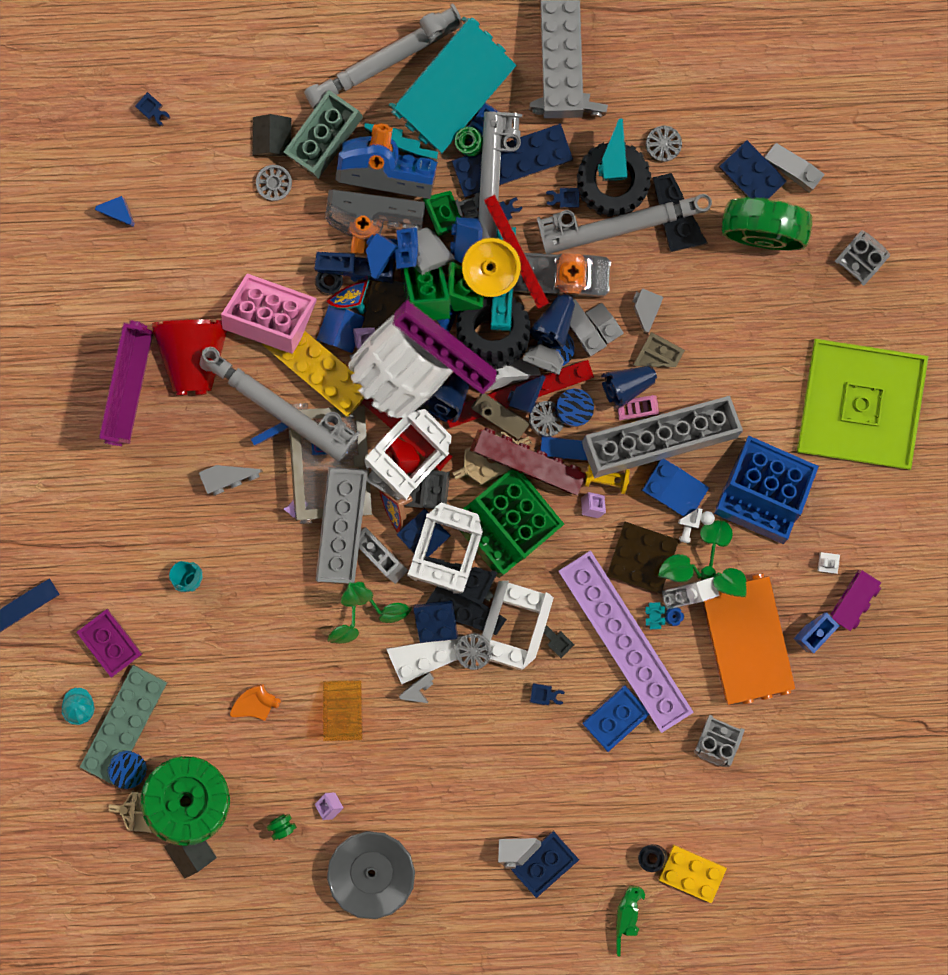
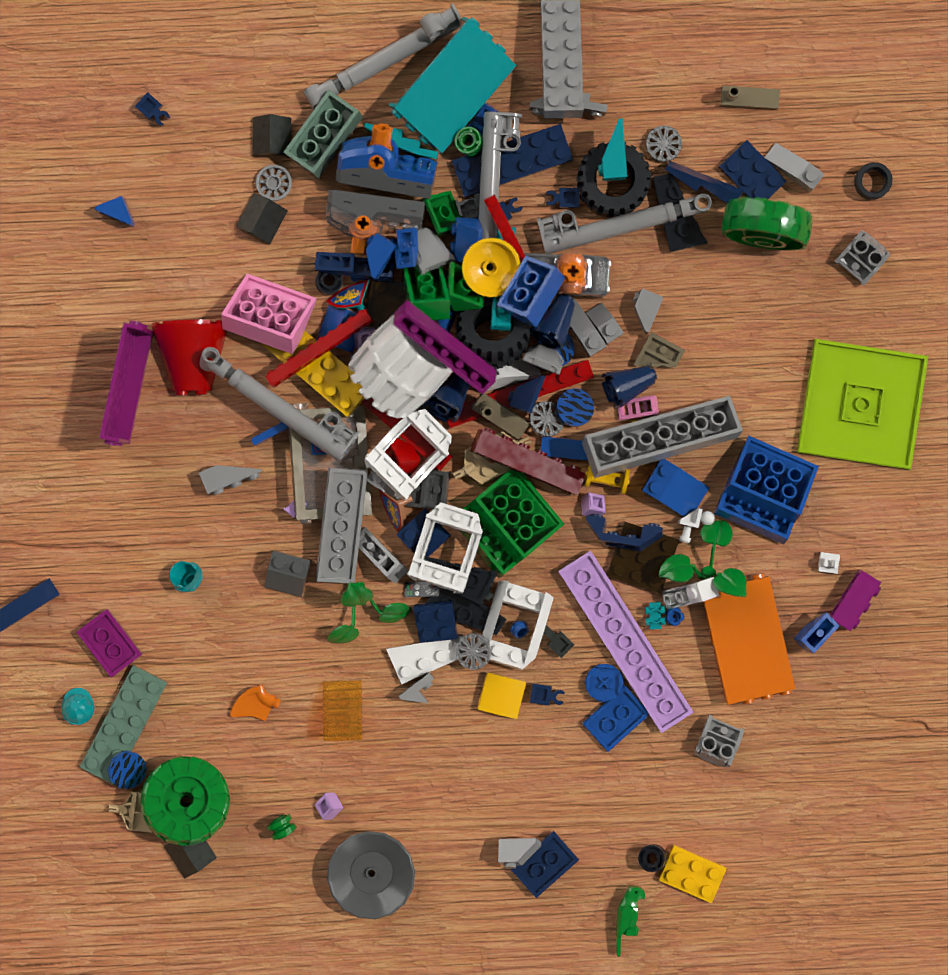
none -> pearl dark grey slope [236,193,288,244]
none -> red piece [265,309,374,388]
none -> dark grey slope [265,550,312,597]
none -> black sticker [405,582,439,597]
none -> yellow slope [477,672,526,719]
none -> blue slope [497,256,565,327]
none -> blue plate [510,621,529,638]
none -> blue tile [585,664,624,702]
none -> dark blue slope [586,514,663,551]
none -> dark blue slope [665,161,743,203]
none -> dark tan piece [720,86,780,110]
none -> black tyre [854,162,893,200]

